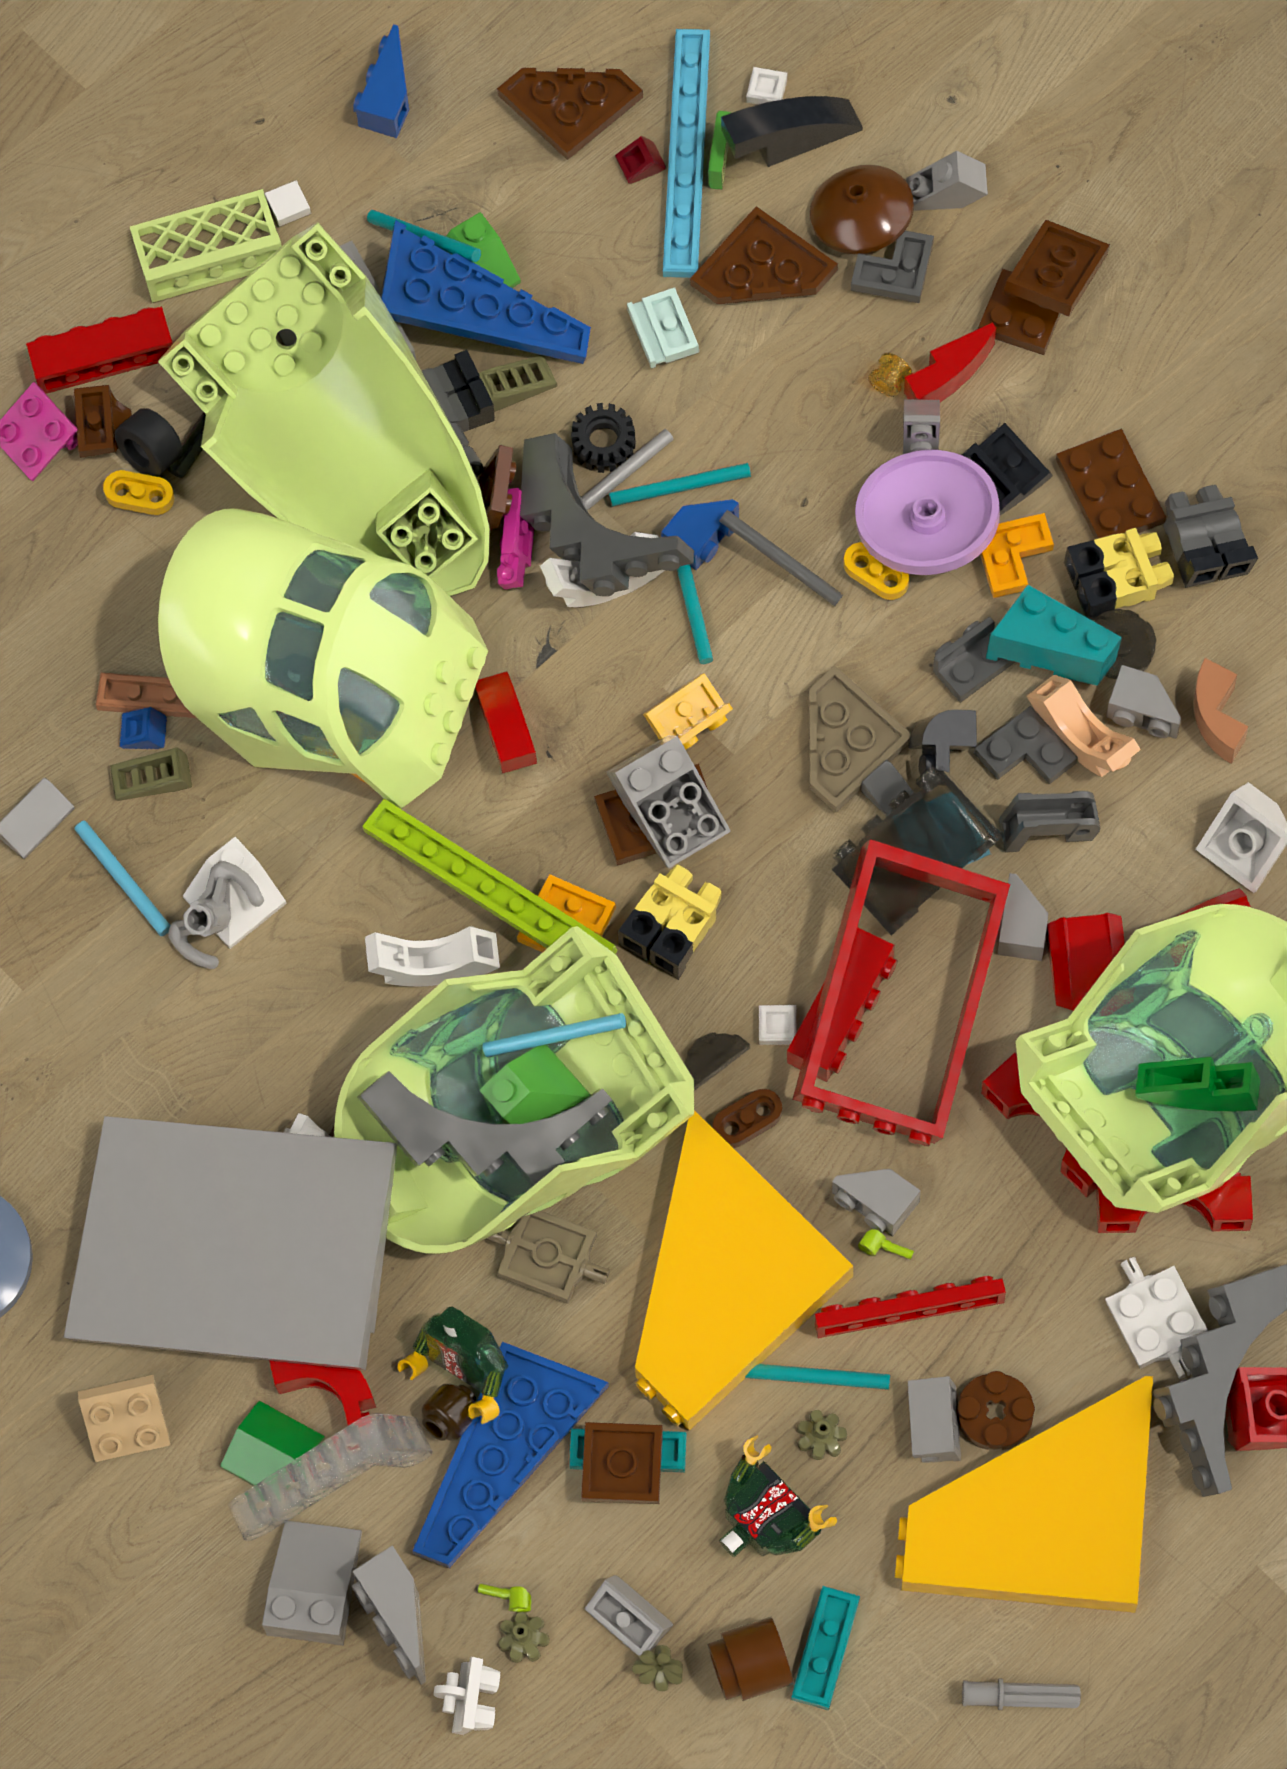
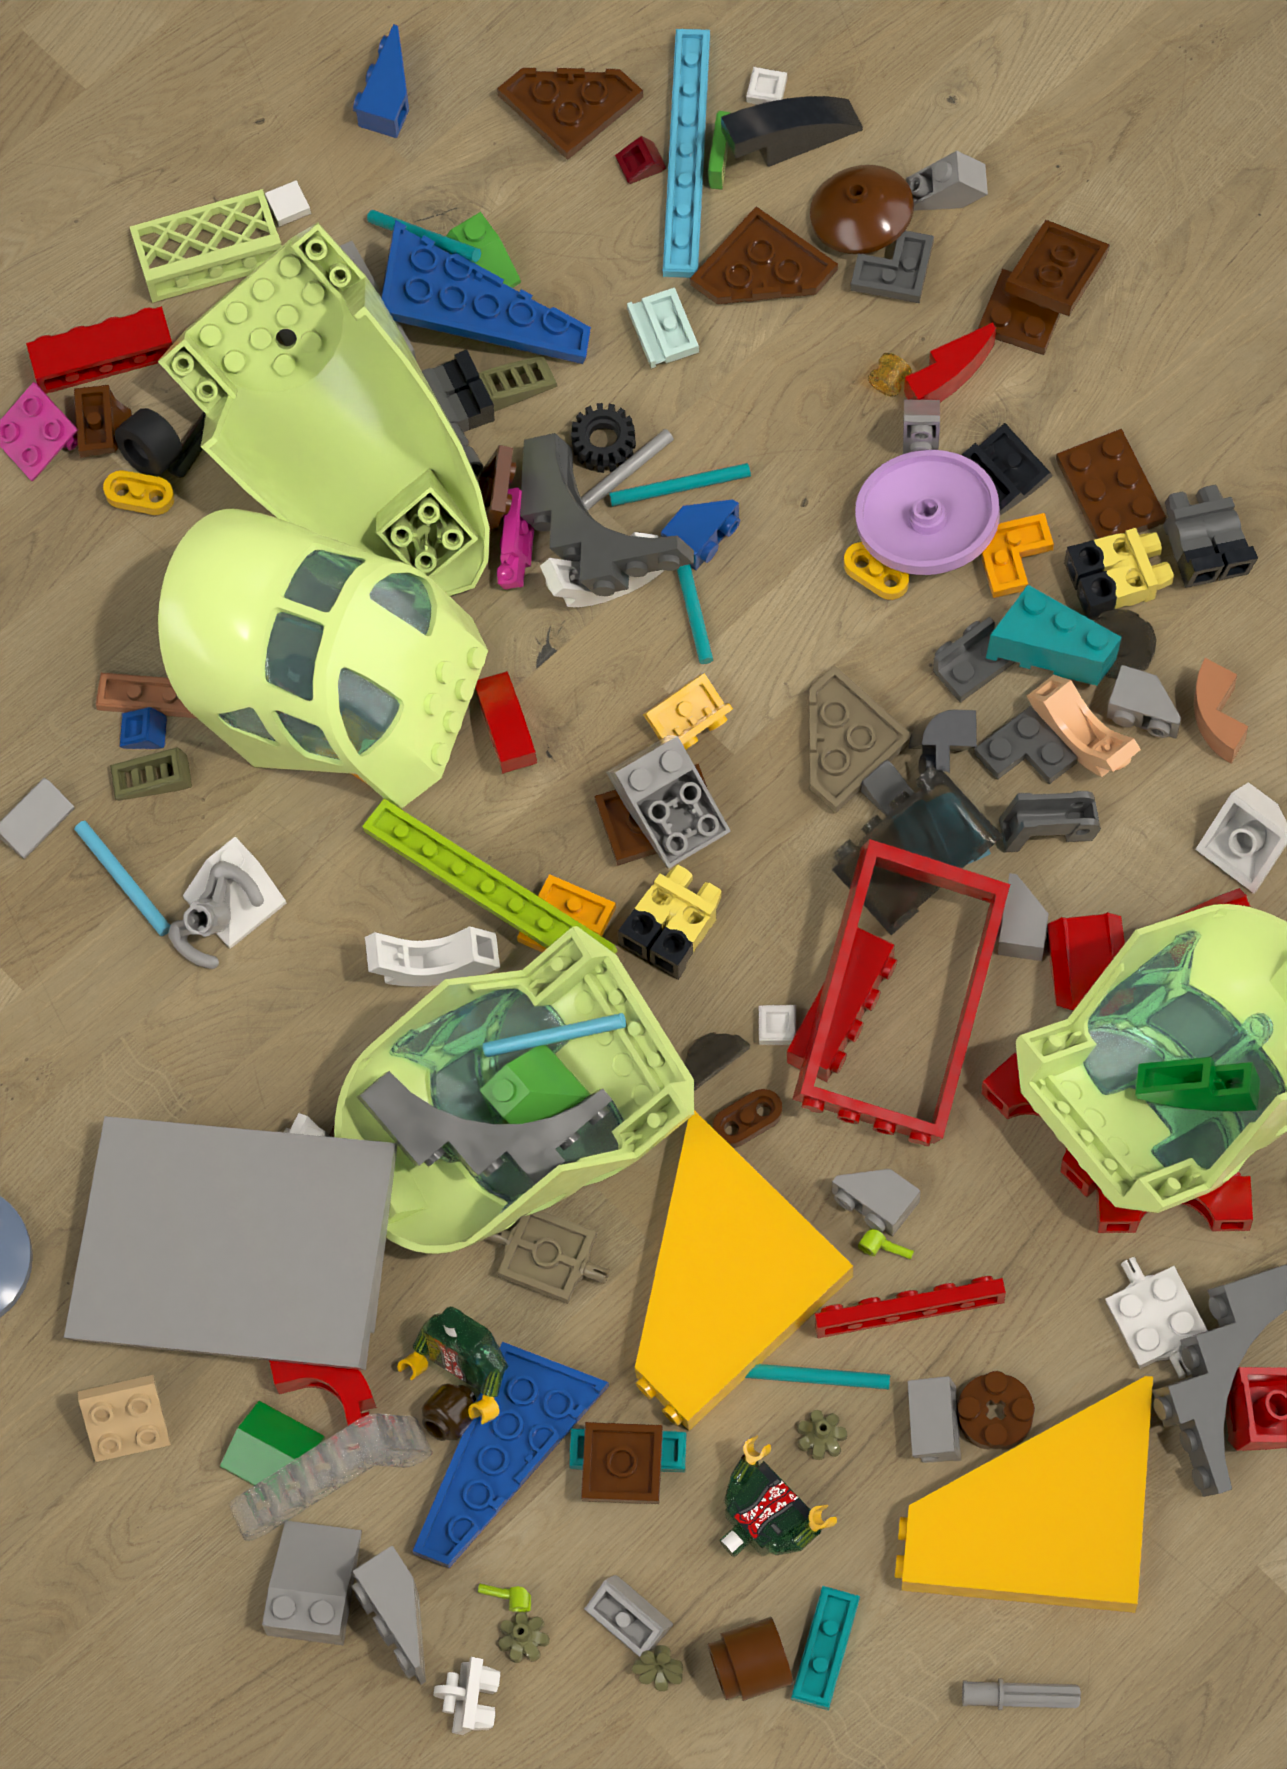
dark grey bar [719,510,843,606] -> none

